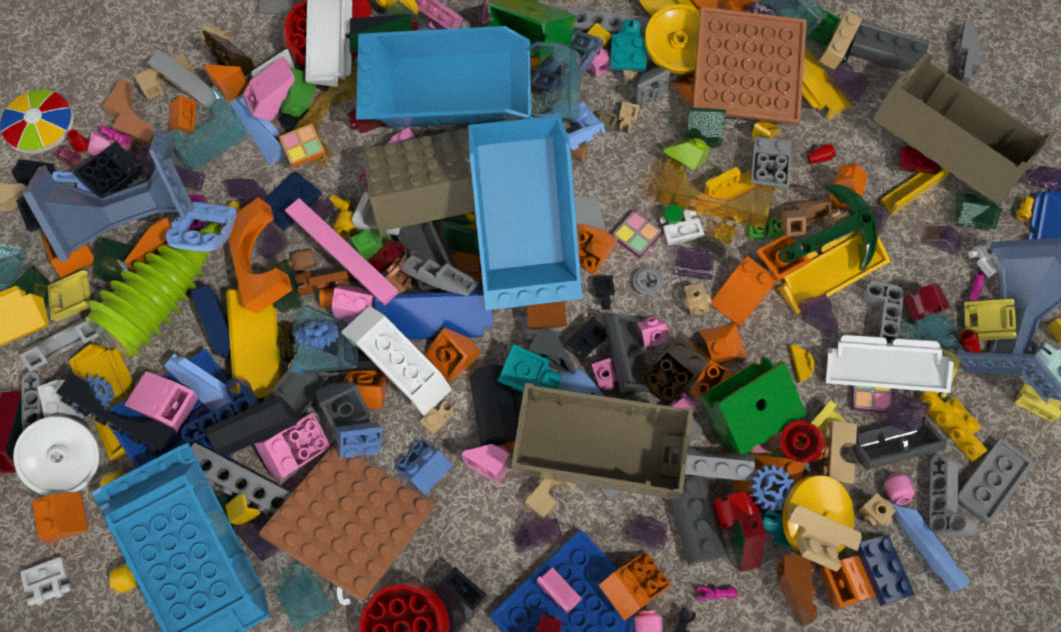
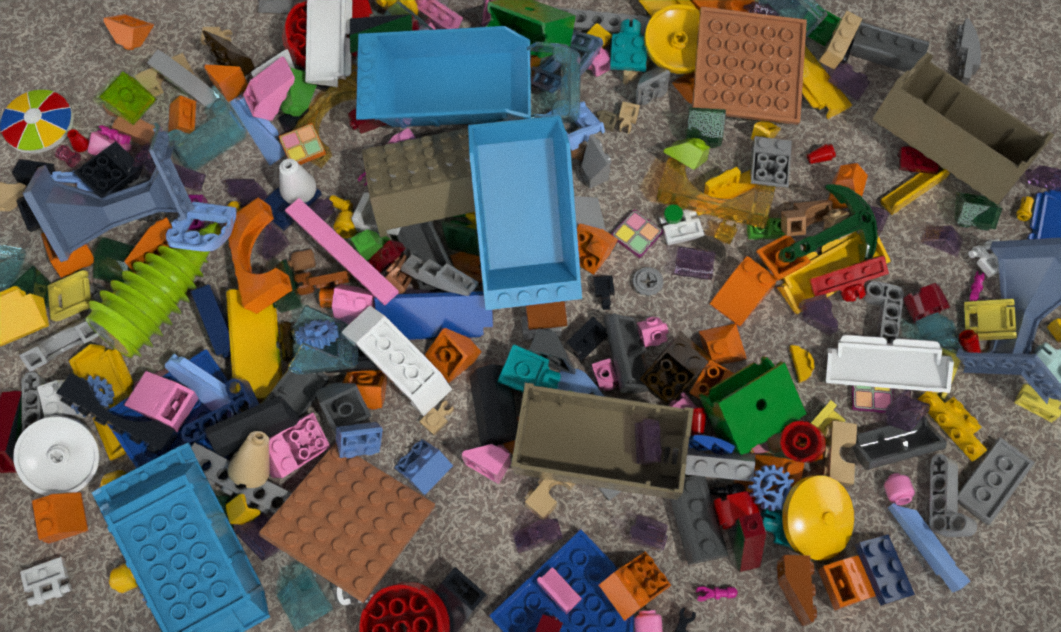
tan brick [683,282,712,315] -> none
tan plate [788,505,862,571] -> none
tan brick [858,493,896,529] -> none
none -> clear neon green slope [99,71,157,125]
none -> orange slope [103,14,154,50]
none -> tan cone [228,431,270,488]
none -> white cone [279,159,316,204]
none -> light grey slope [581,134,612,189]
none -> clear purple bracket [635,419,662,465]
none -> blue slope [688,435,735,455]
none -> red cone [690,408,707,436]
none -> black bar [709,483,746,496]
none -> red plate [808,255,889,302]

